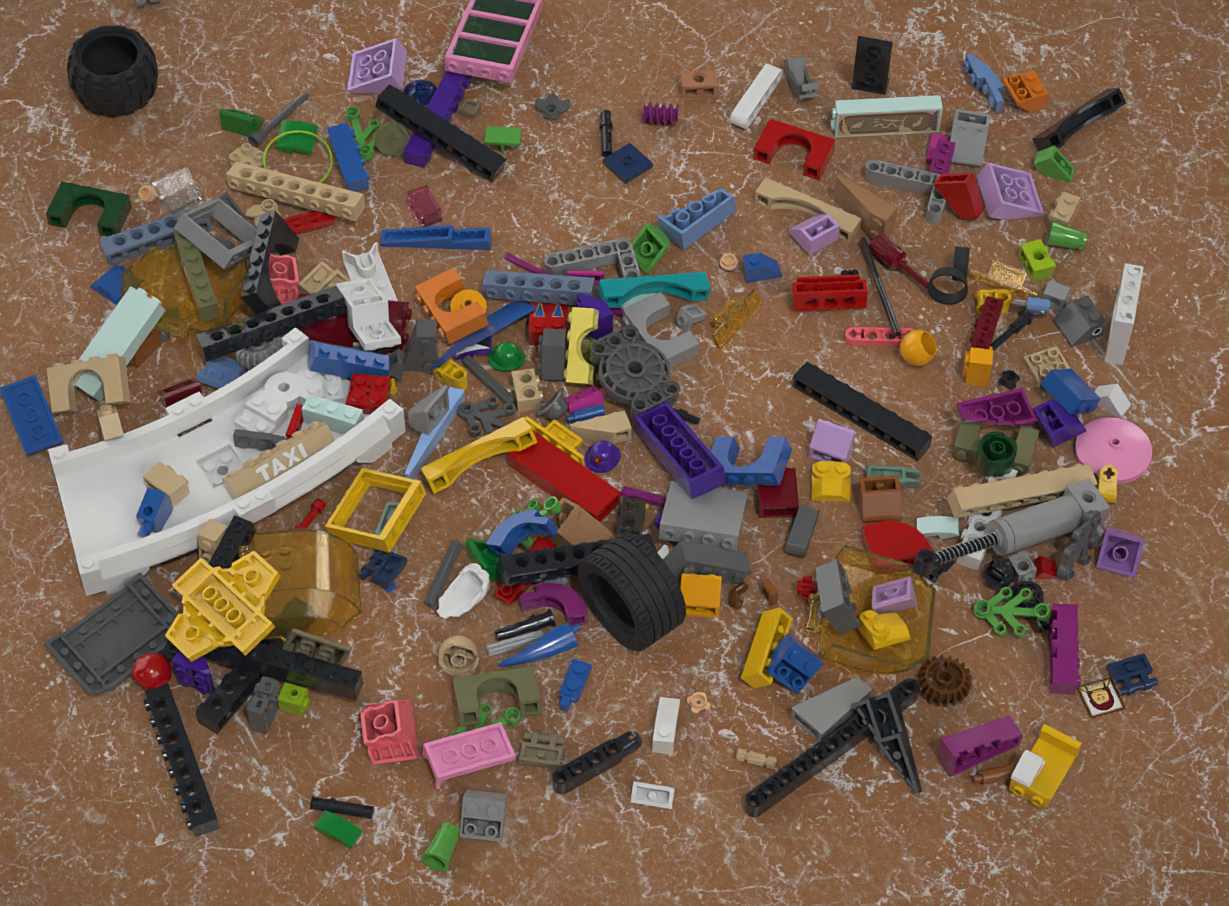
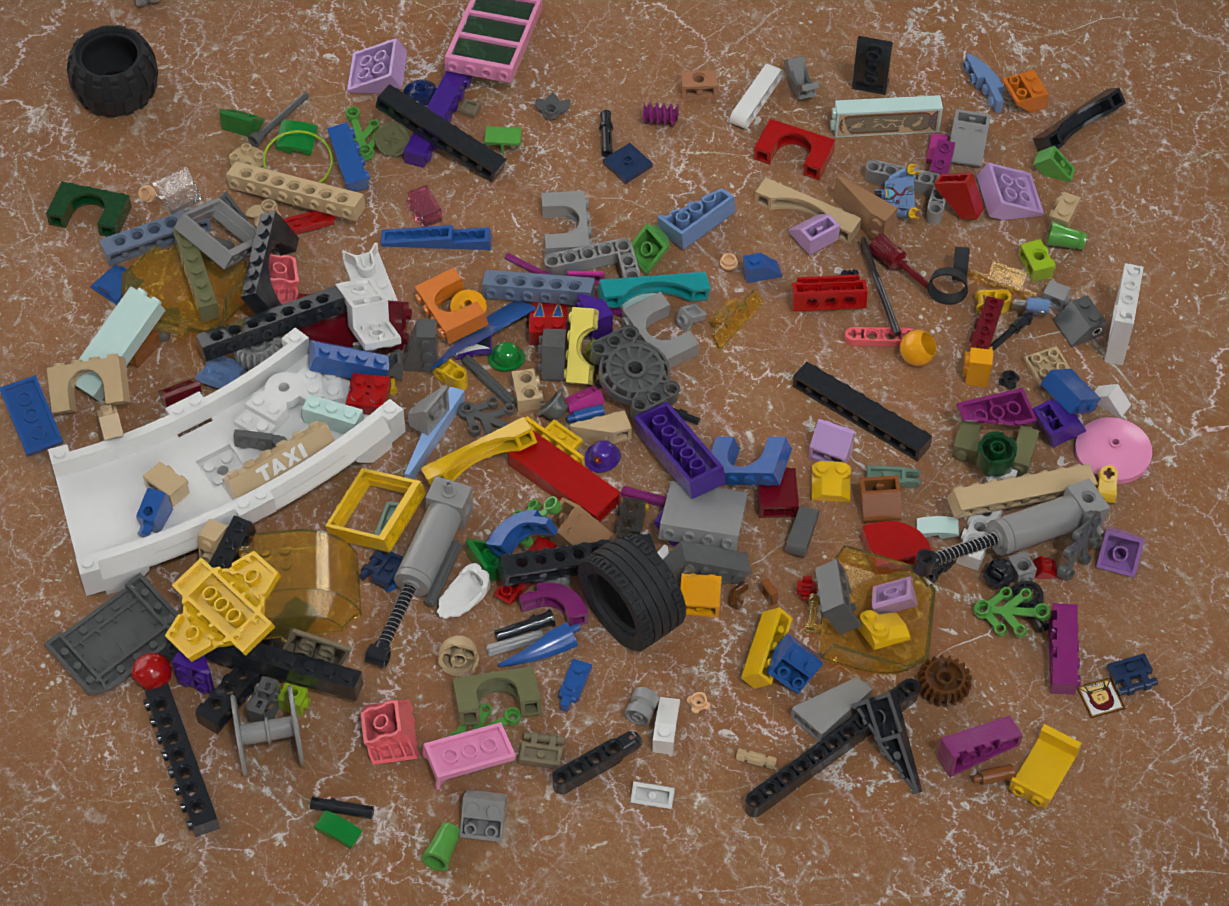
red tile [285,404,304,440] -> none
red bar [291,498,326,540] -> none
tan slope [297,261,351,294] -> none
white slope [1011,750,1046,787] -> none
none -> light grey piece [231,685,305,777]
none -> light grey piece [365,476,474,668]
none -> light grey arch [541,191,593,258]
none -> light grey wheel [625,687,659,726]
none -> medium blue torso [874,164,921,220]

